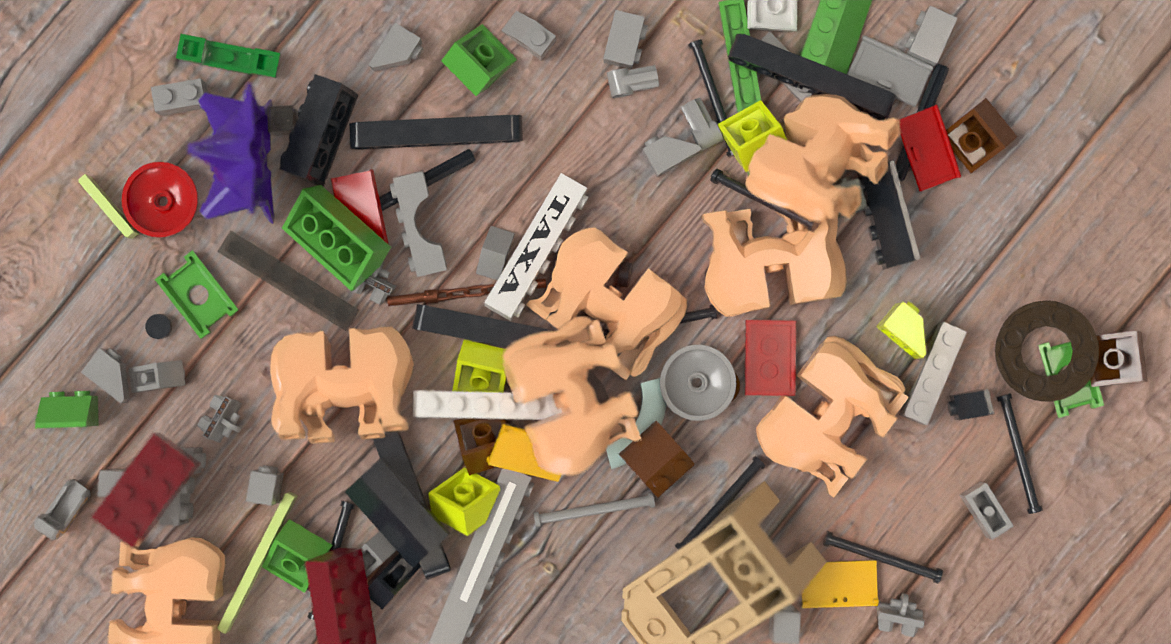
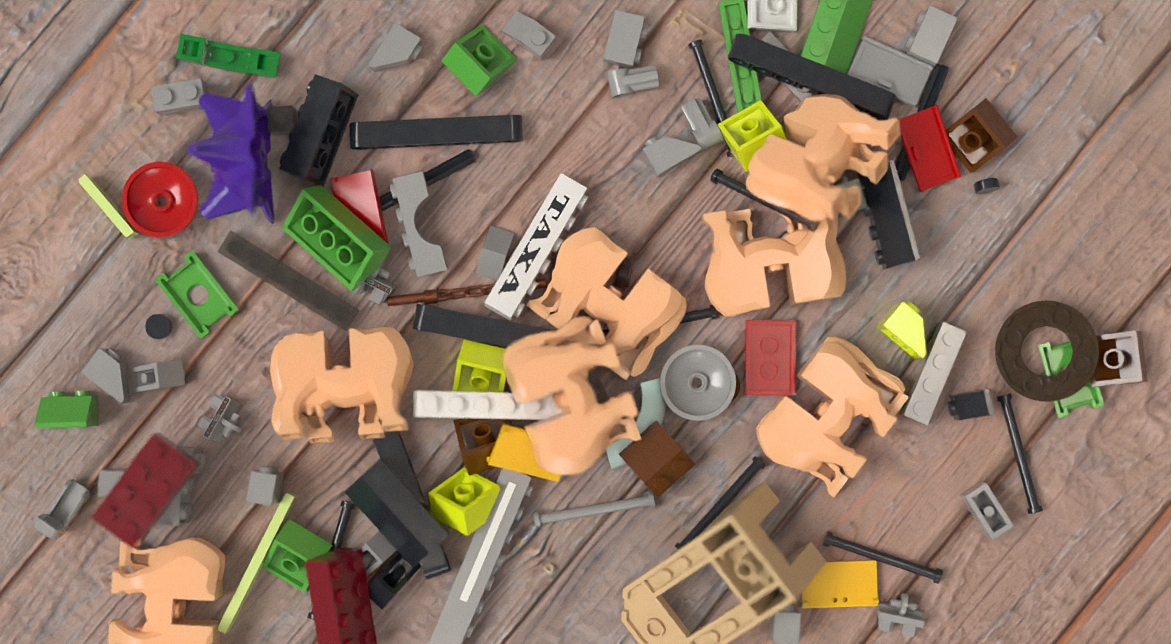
none -> black tile [974,178,1000,194]

